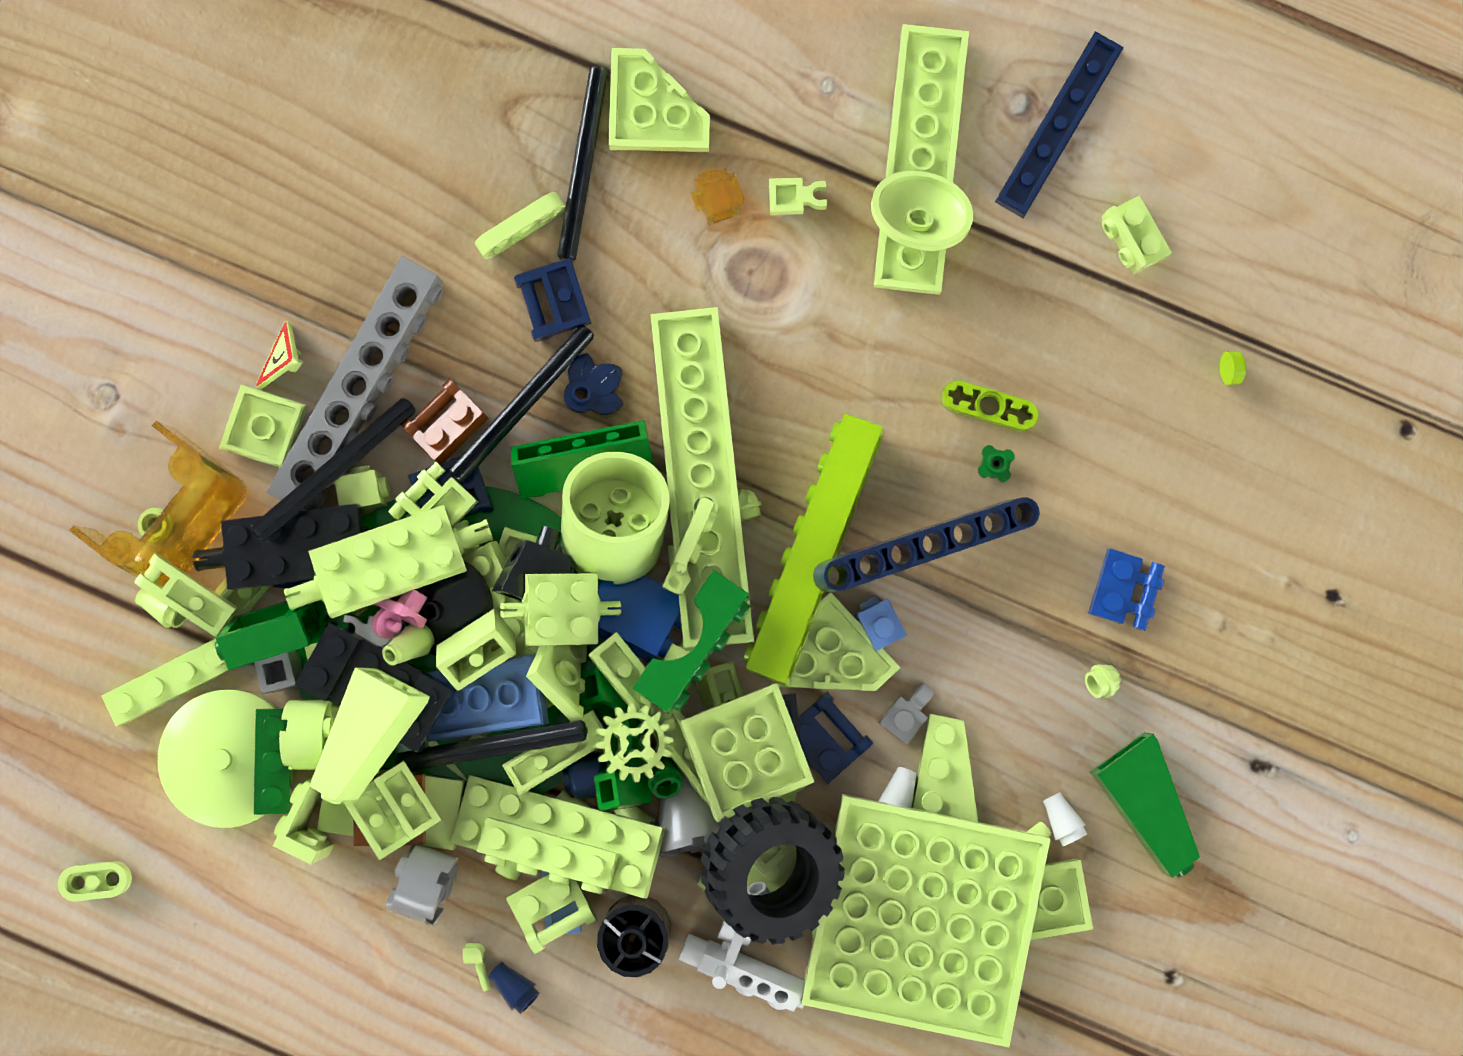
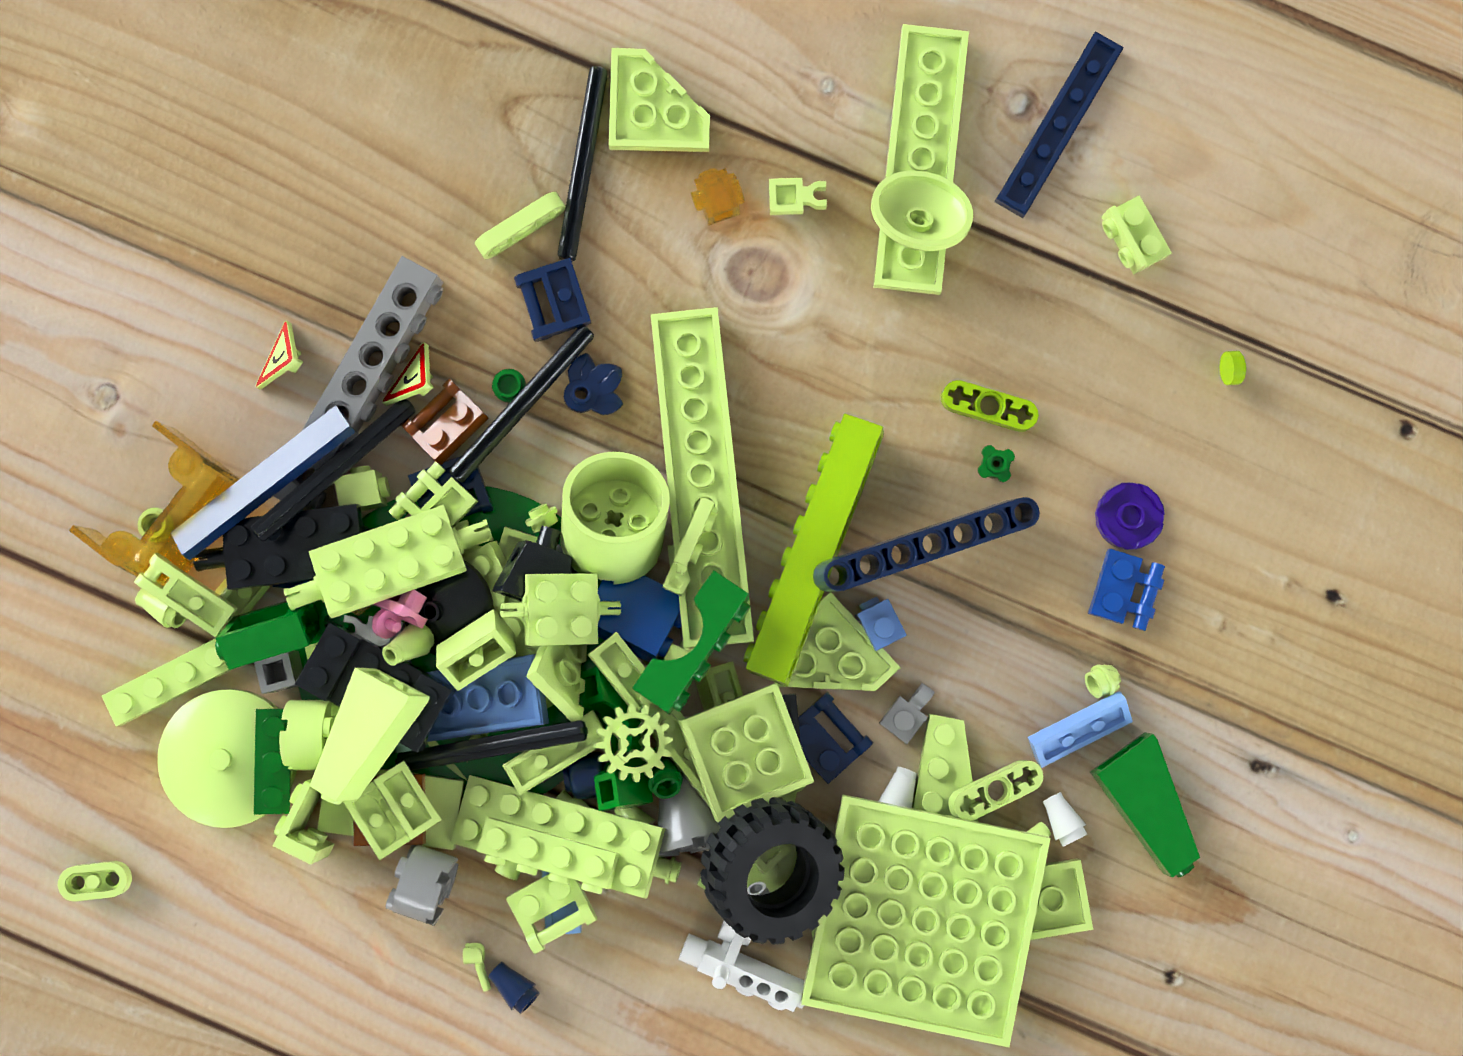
yellowish green plate [219,385,308,468] -> none
green brick [511,420,654,499] -> none
black cylinder [597,894,671,977] -> none
yellowish green plate [738,489,762,522] -> none
none -> tile [170,405,355,561]
none -> yellowish green piece [382,342,434,406]
none -> green plate [492,369,526,403]
none -> yellowish green plate [525,504,558,533]
none -> yellowish green pin [653,856,682,884]
none -> yellowish green beam [948,760,1043,821]
none -> light blue plate [1028,691,1133,768]
none -> dark purple tile [1095,482,1165,550]

